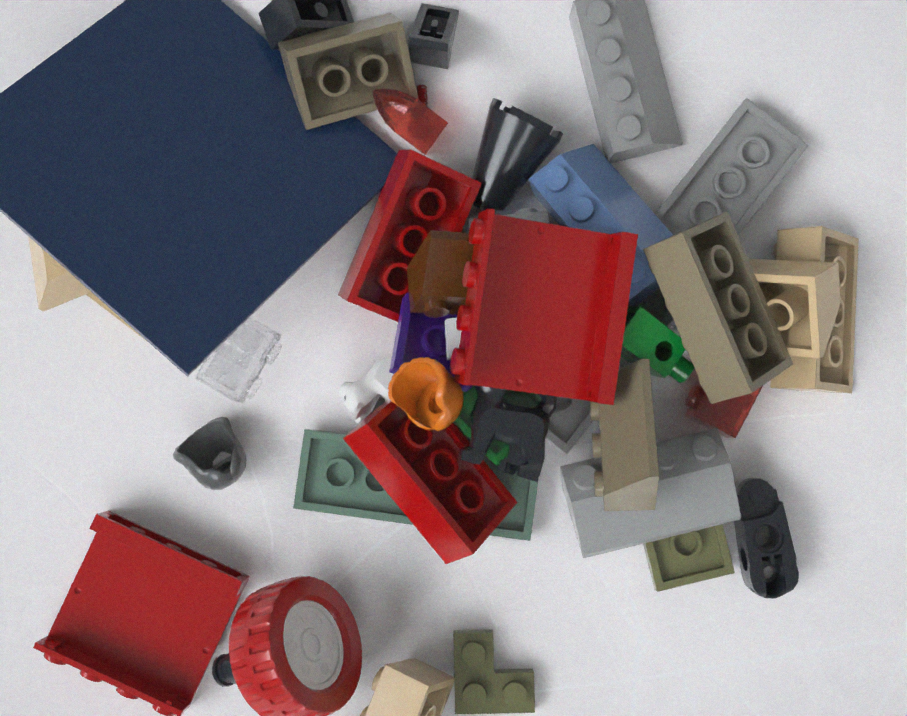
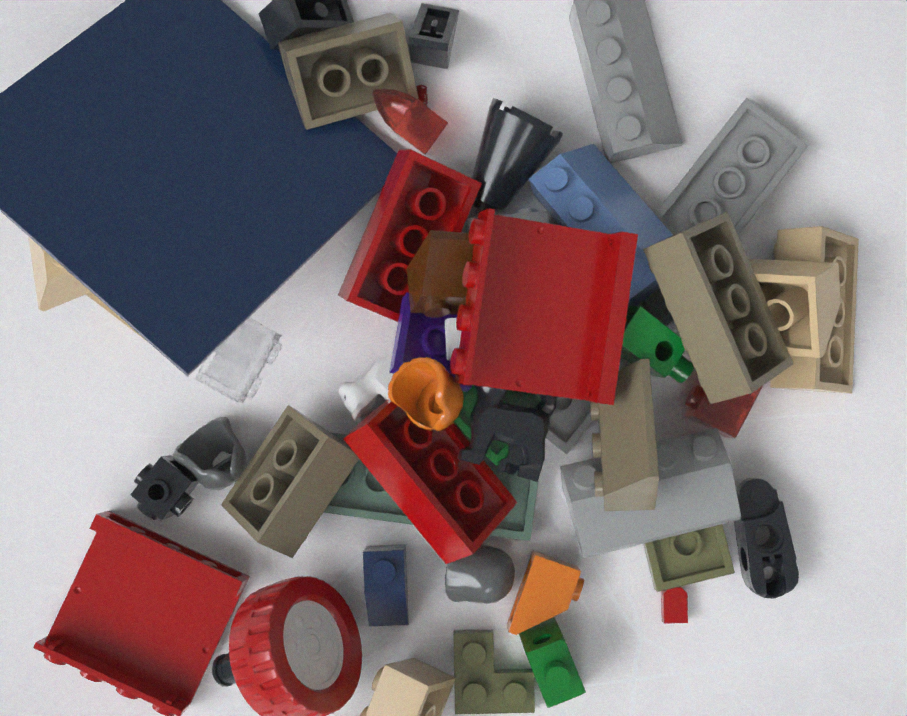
none -> black brick [130,455,199,520]
none -> dark tan slope [221,405,359,558]
none -> dark blue slope [363,544,409,626]
none -> dark grey hair [445,544,515,604]
none -> orange slope [507,550,584,635]
none -> green torso [519,617,586,708]
none -> red piece [661,587,688,624]

